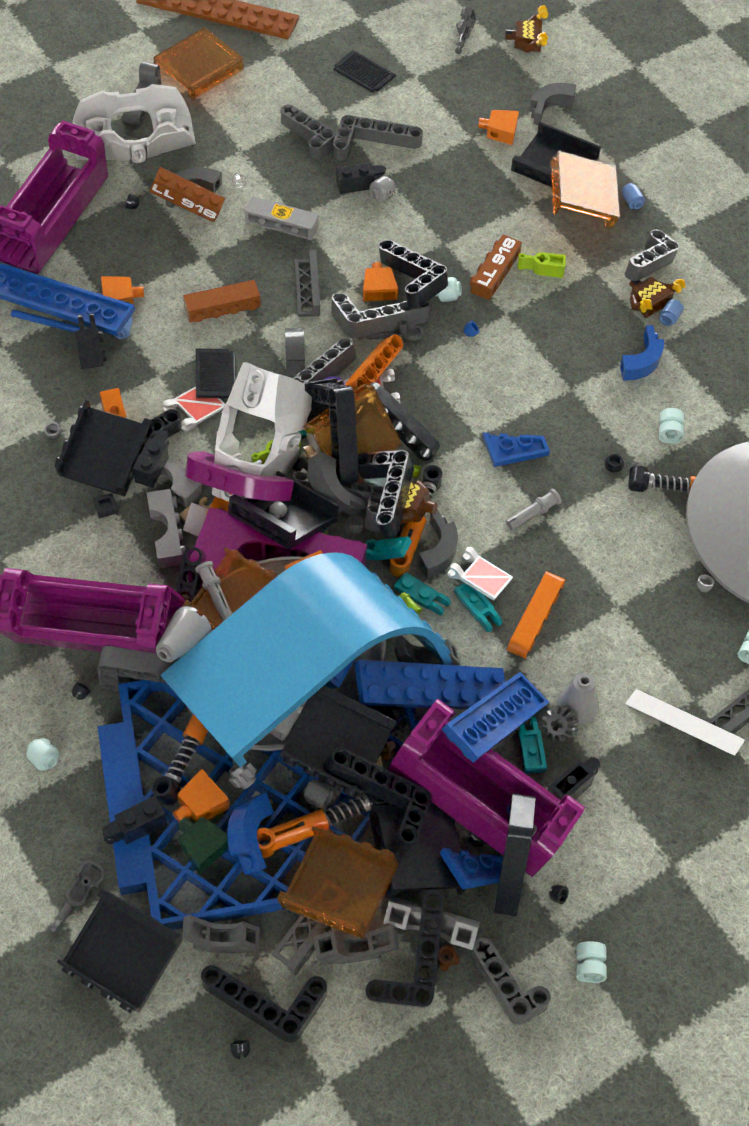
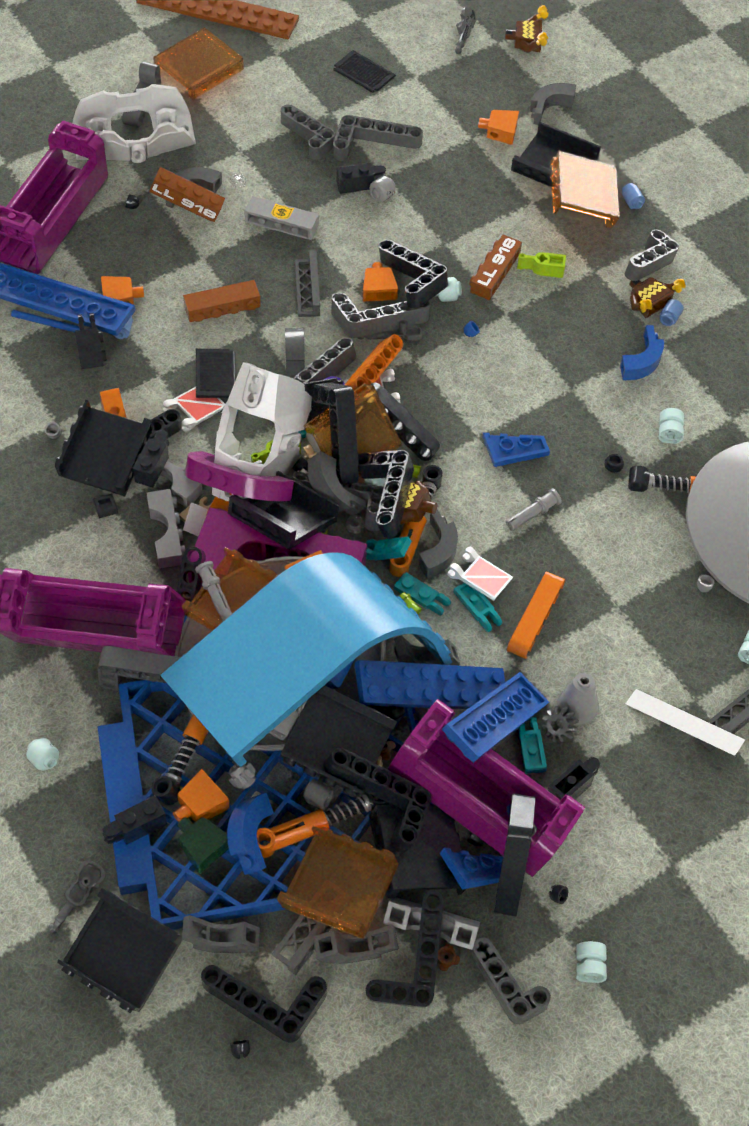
black hinge [72,682,91,700] -> none
light grey cone [156,606,212,662] -> none
light grey hinge [269,501,287,519] -> none

